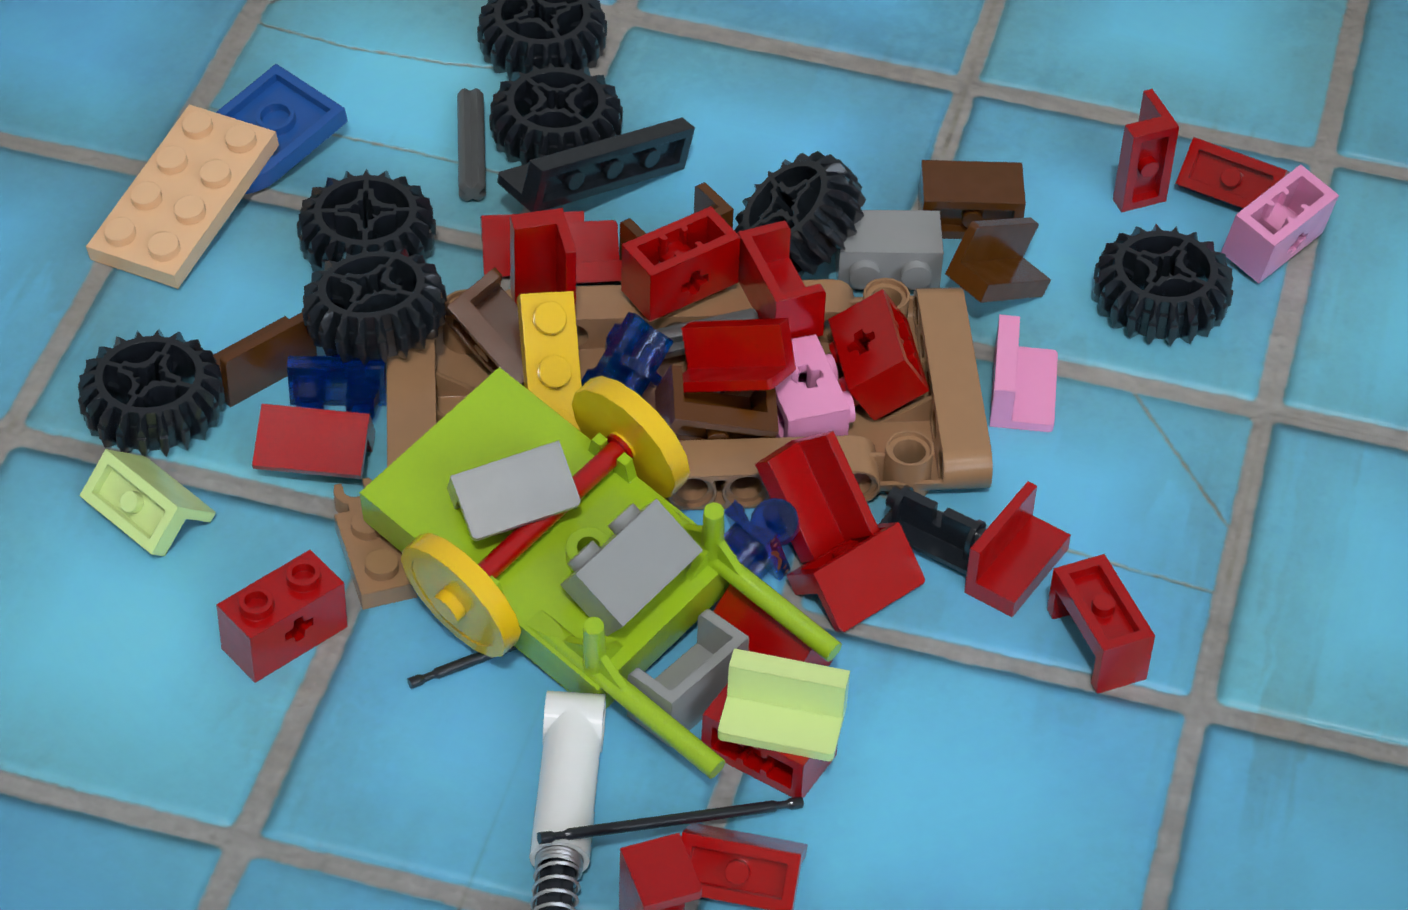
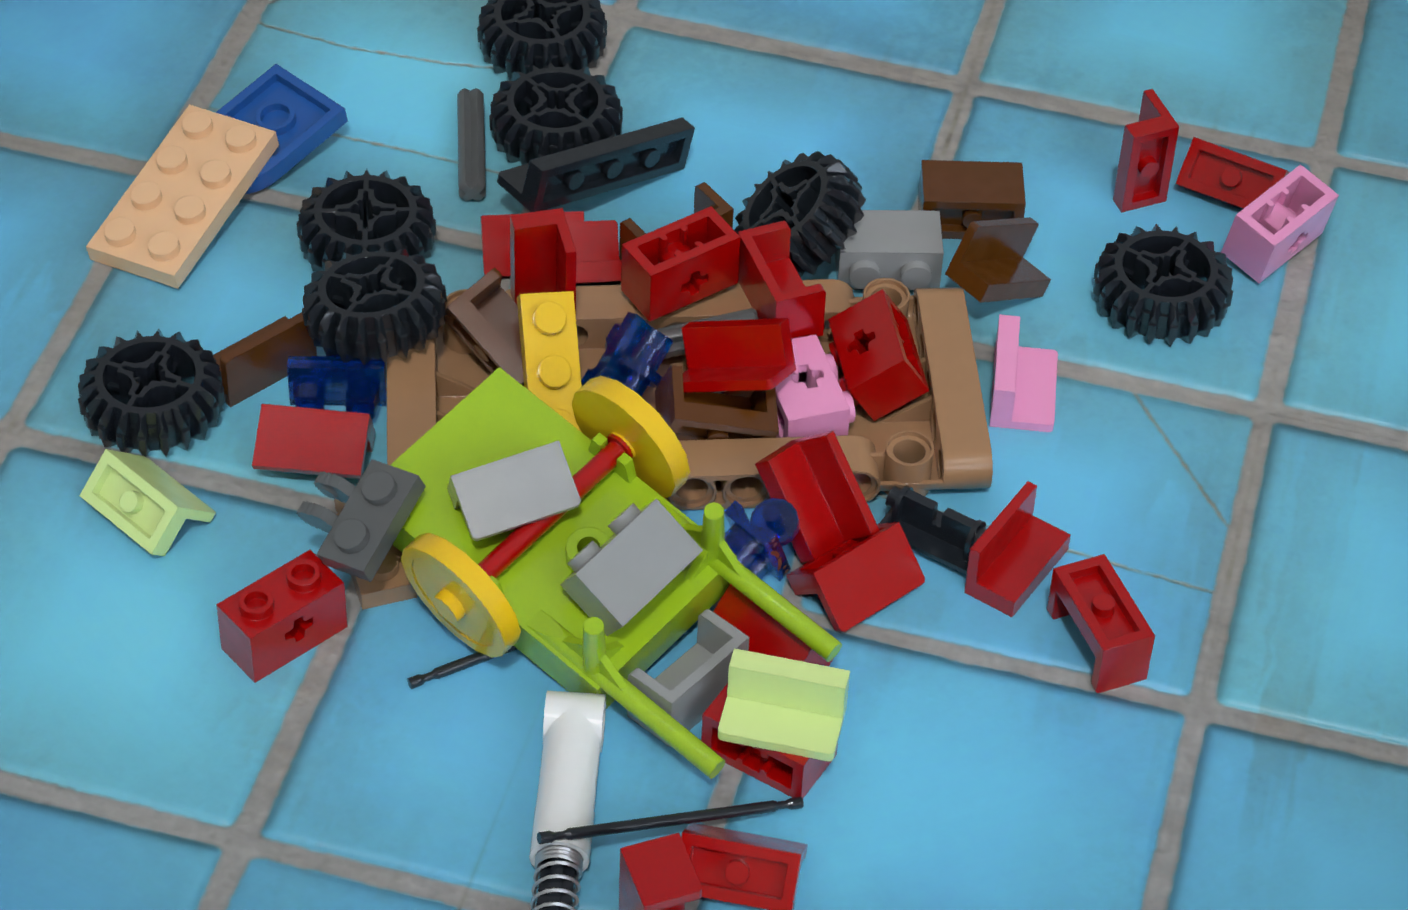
none -> dark grey hinge [296,459,426,582]

